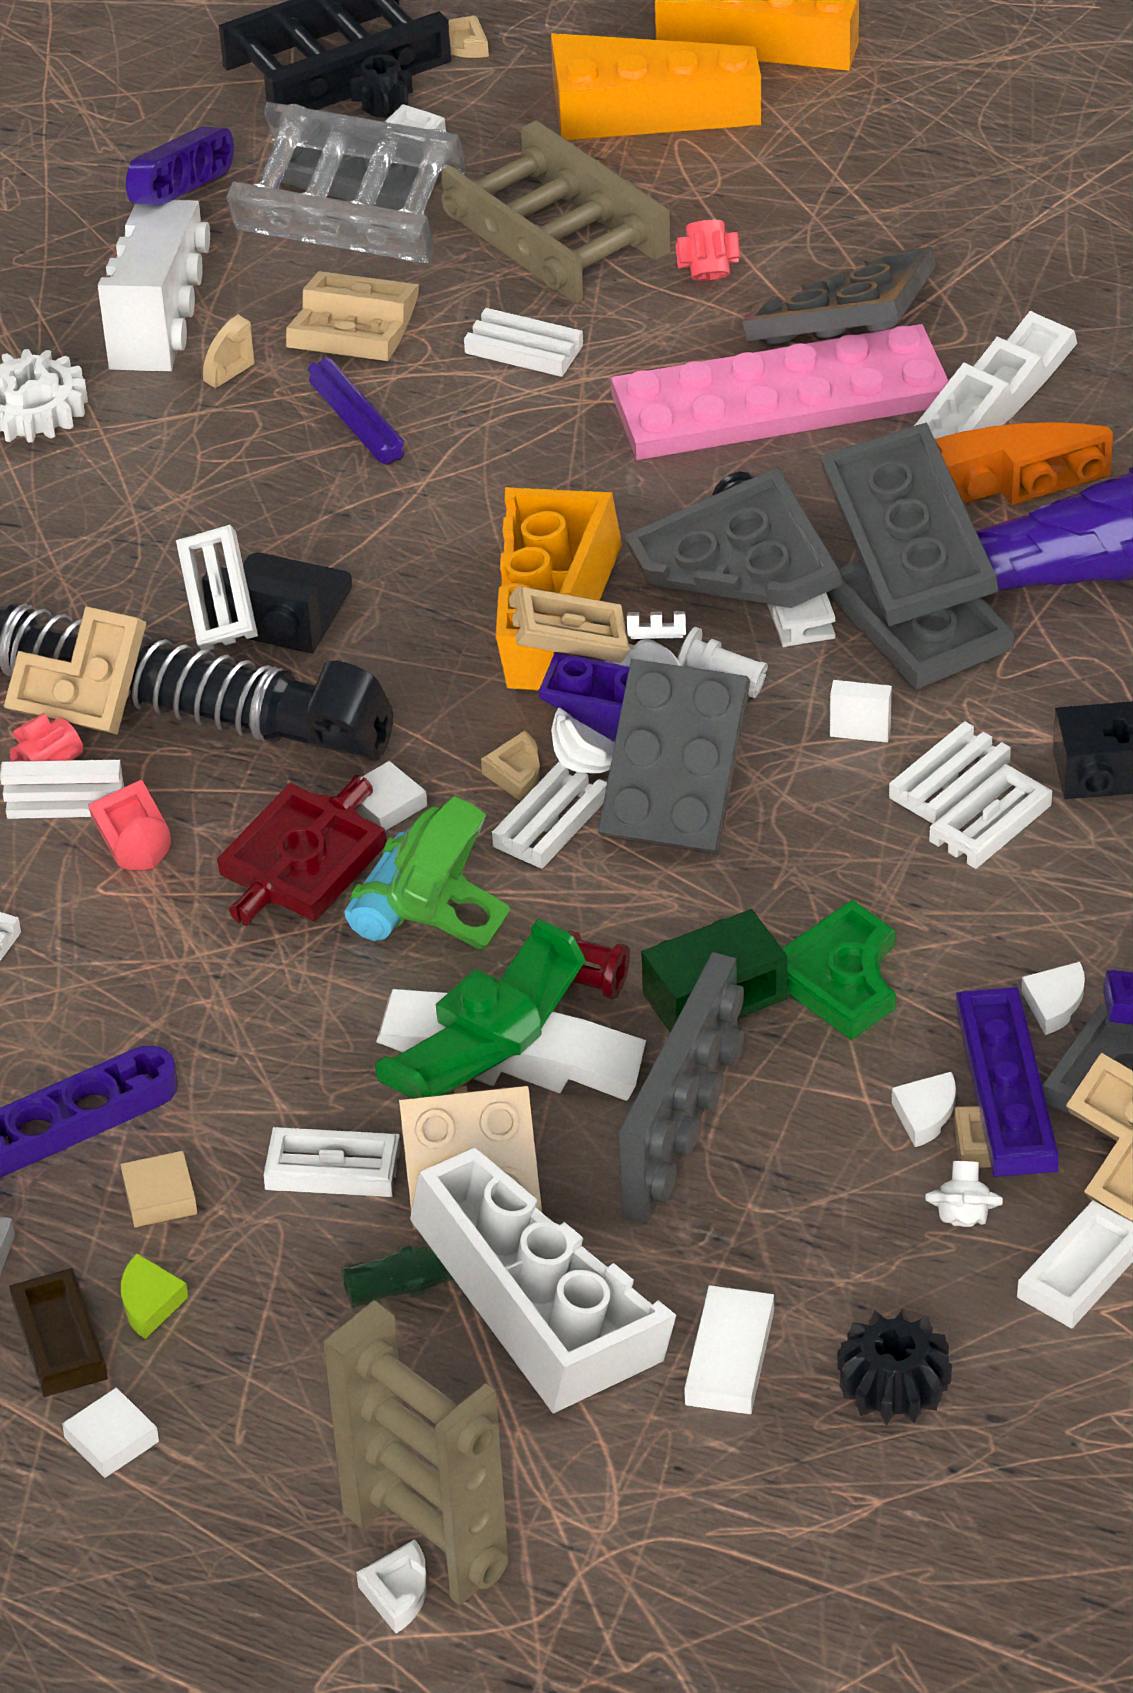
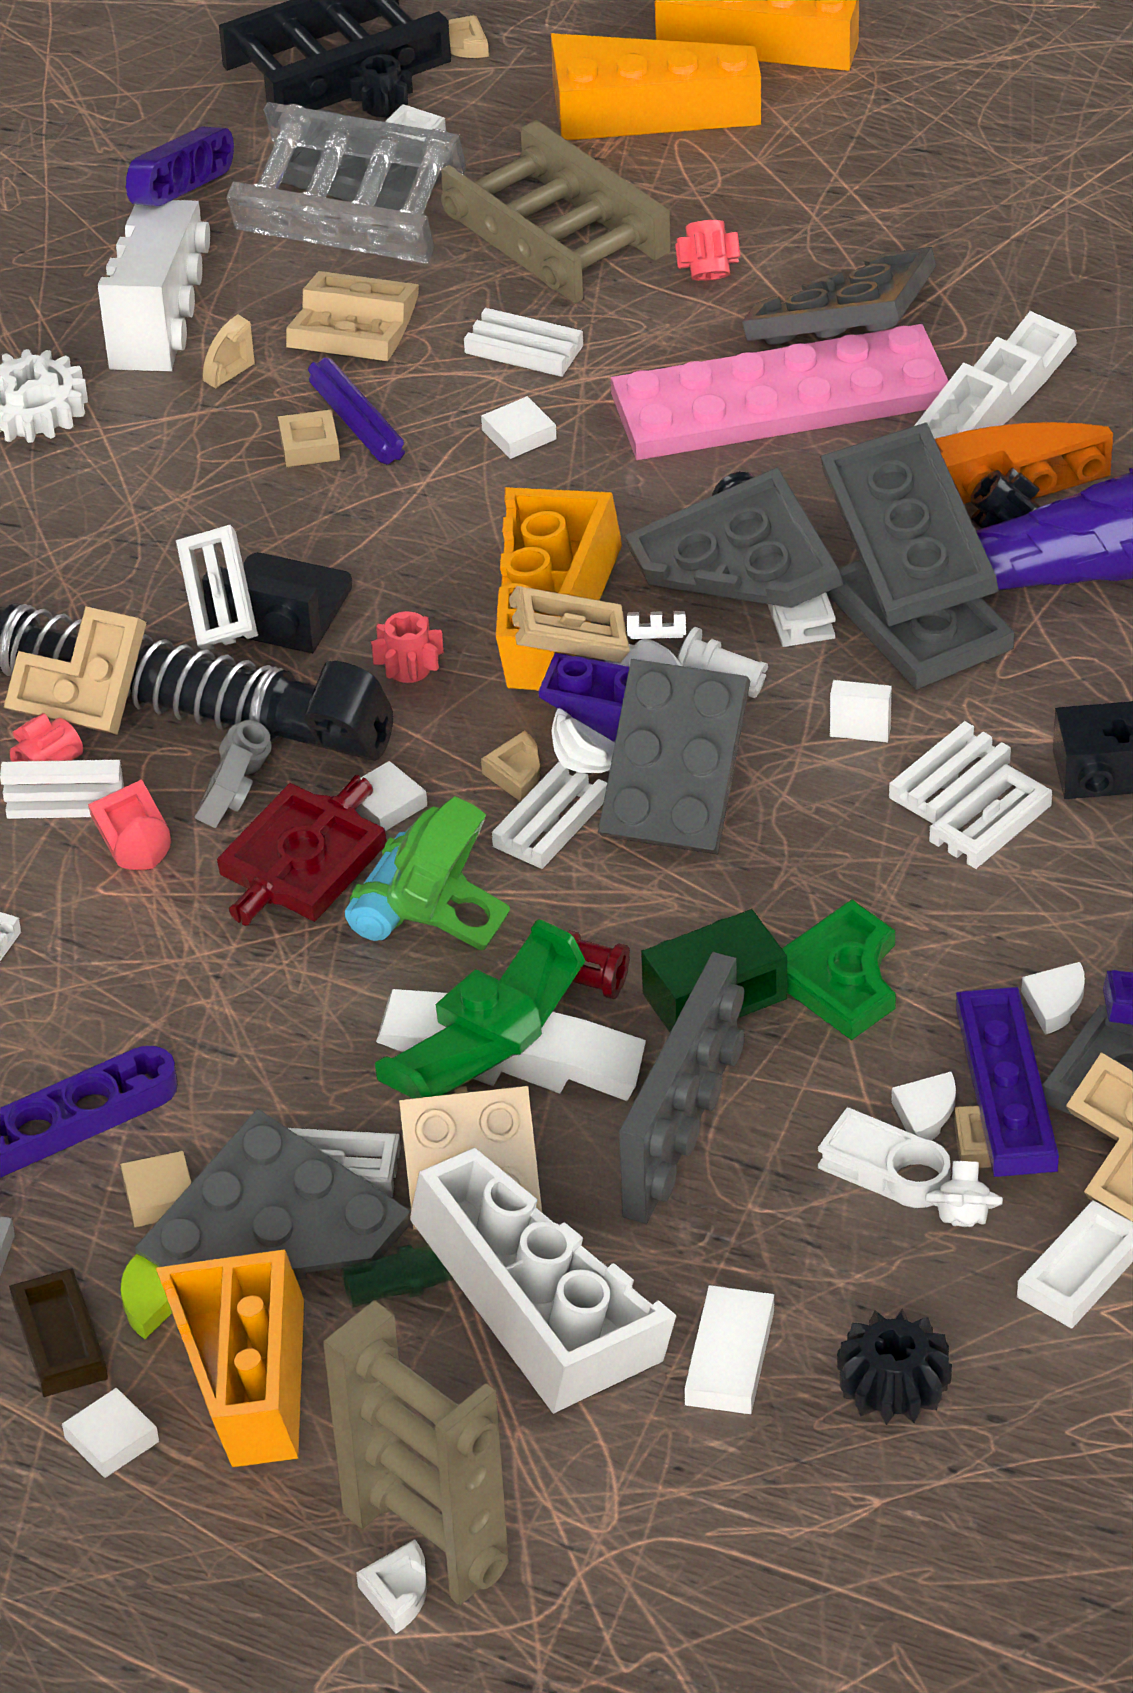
none -> dark grey plate [135,1108,411,1280]
none -> light orange wedge [156,1249,304,1467]
none -> light grey plate [194,720,271,828]
none -> tan tile [278,409,340,467]
none -> coral gear [371,611,444,683]
none -> white tile [481,396,557,459]
none -> white piece [818,1107,951,1208]
none -> black gear [971,468,1040,529]

